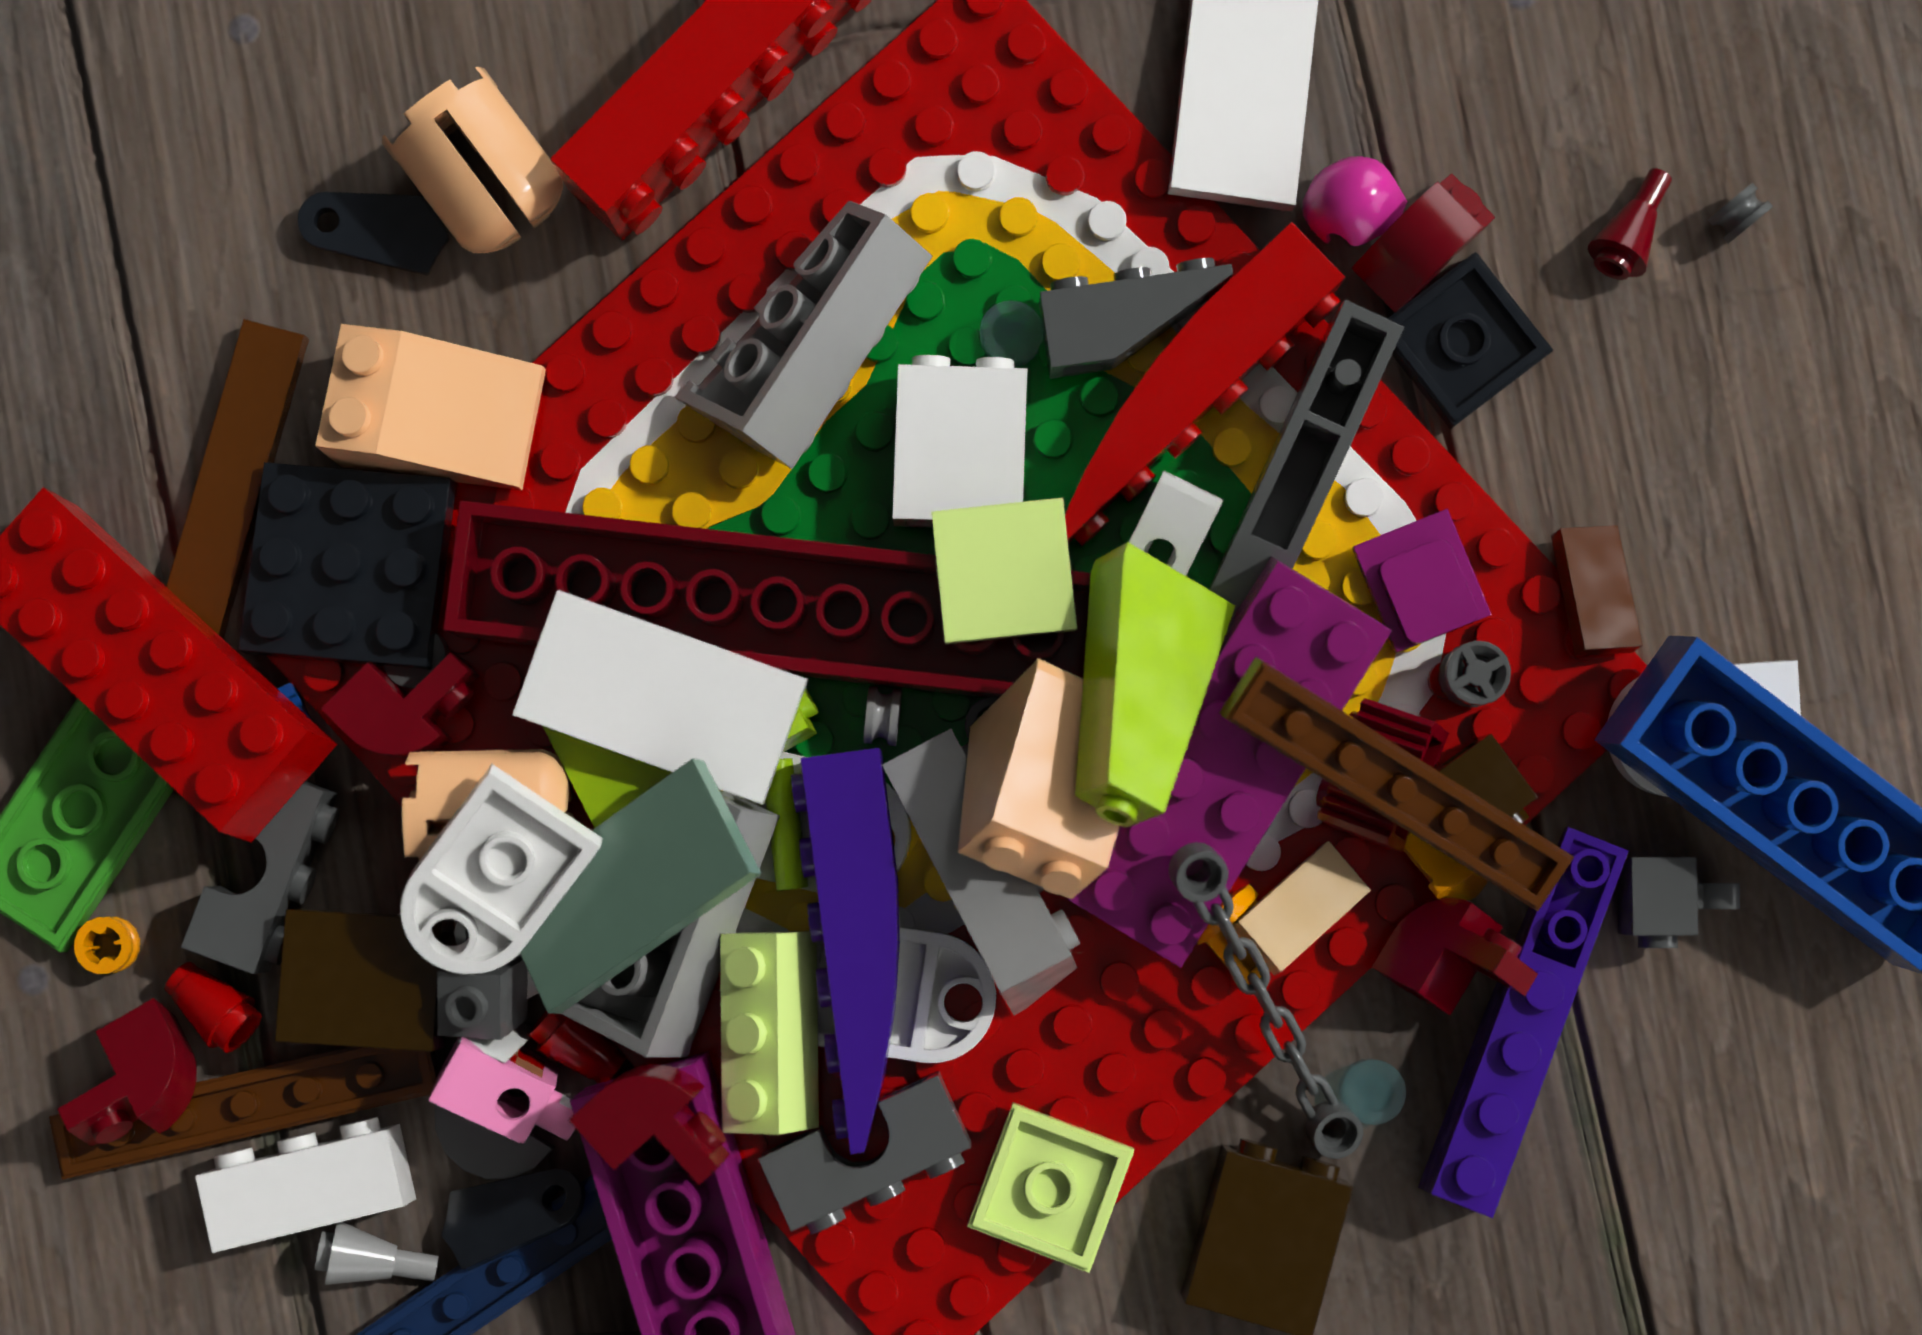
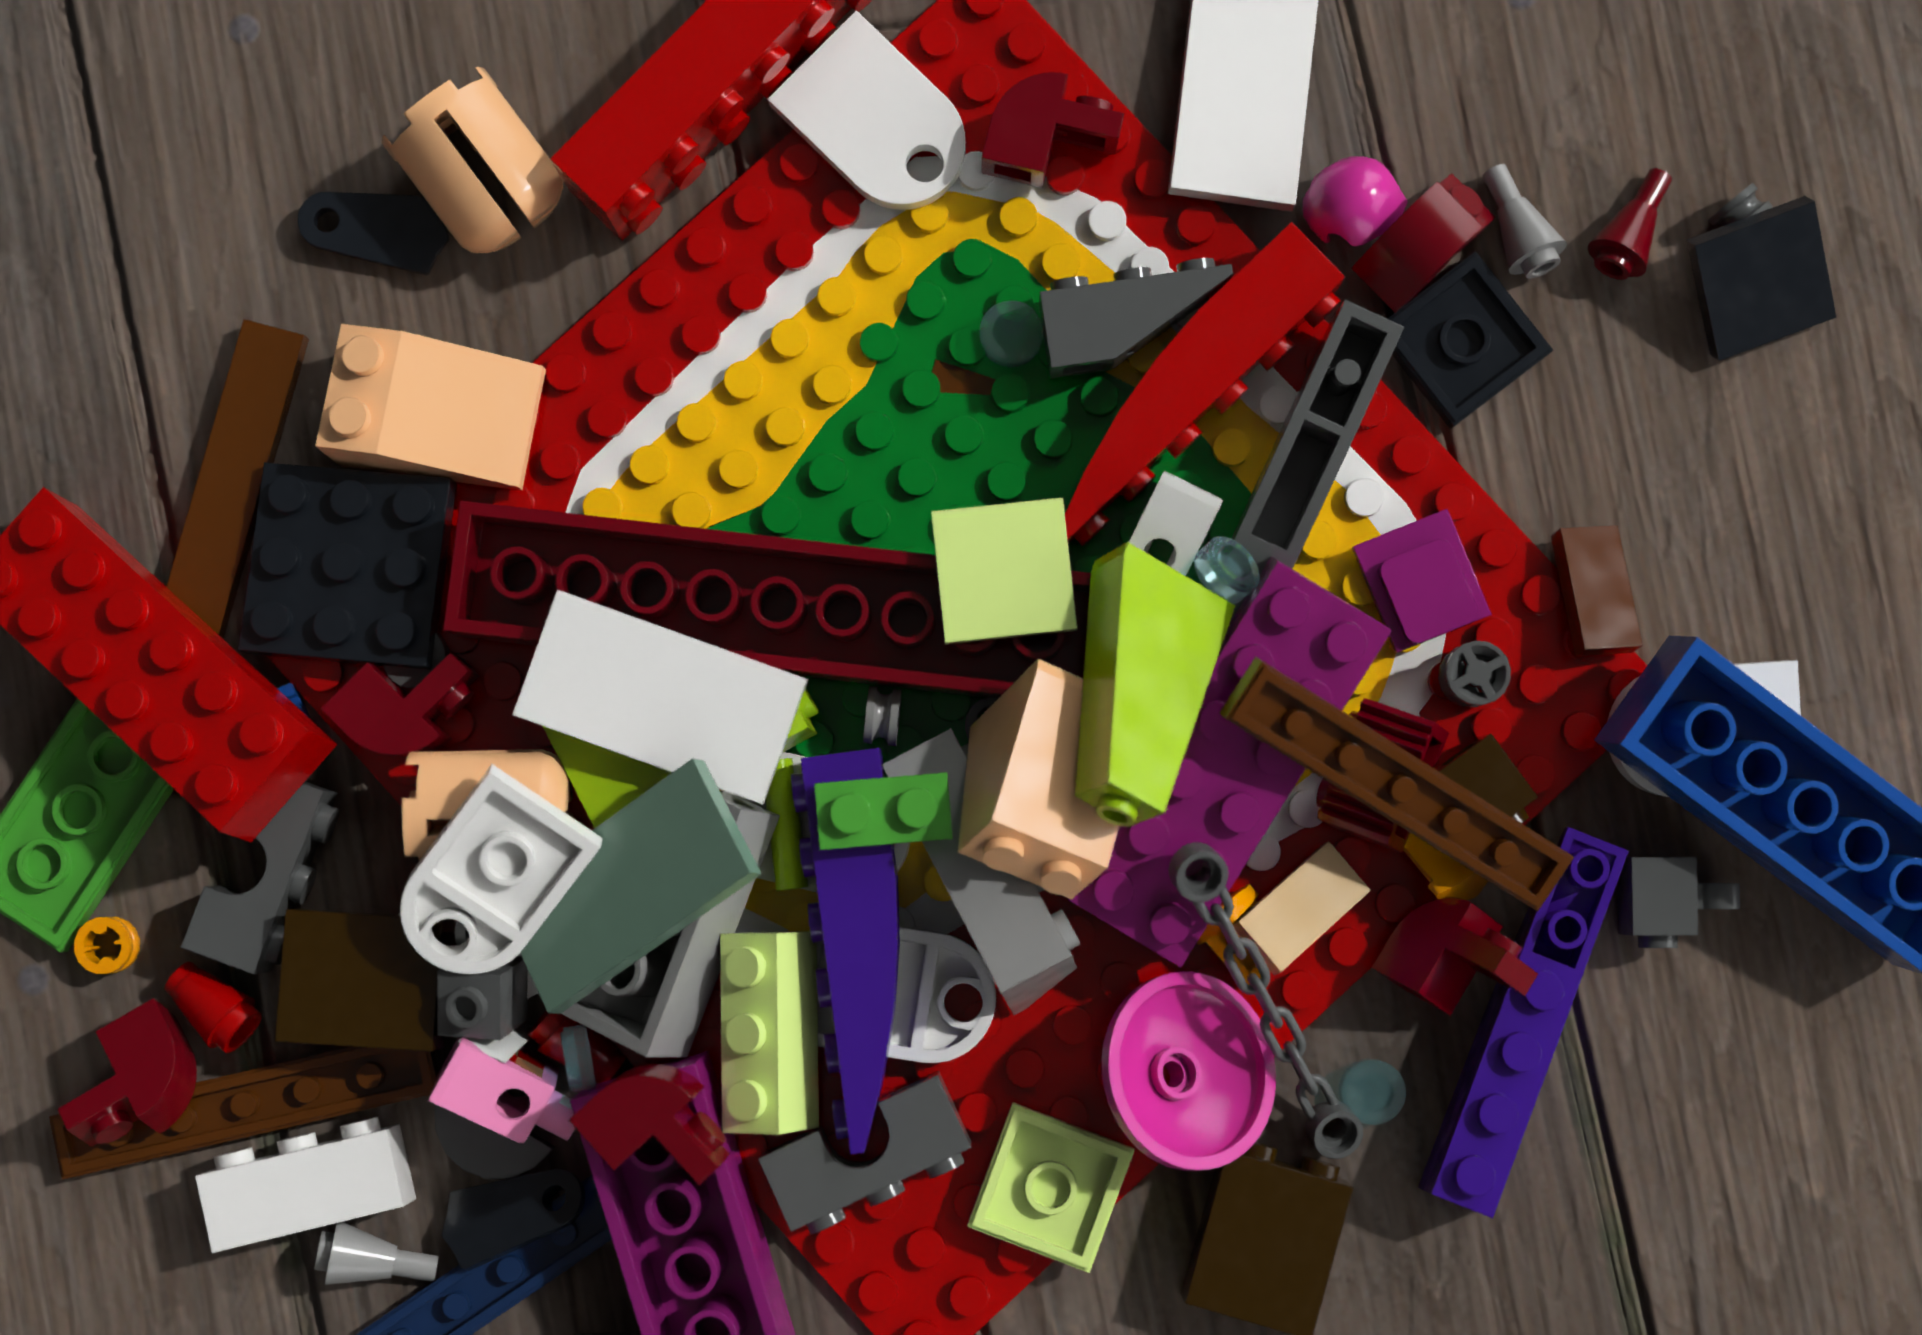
light grey wedge [675,201,932,469] -> none
white brick [892,355,1027,528] -> none
none -> clear light blue tile [560,1025,596,1093]
none -> white tile [768,10,966,210]
none -> bright green plate [814,772,953,850]
none -> dark red brick [981,72,1125,188]
none -> dark pink dish [1102,972,1276,1171]
none -> clear light blue tile [1194,536,1260,604]
none -> light grey cone [1483,164,1567,279]
none -> black tile [1686,196,1837,361]

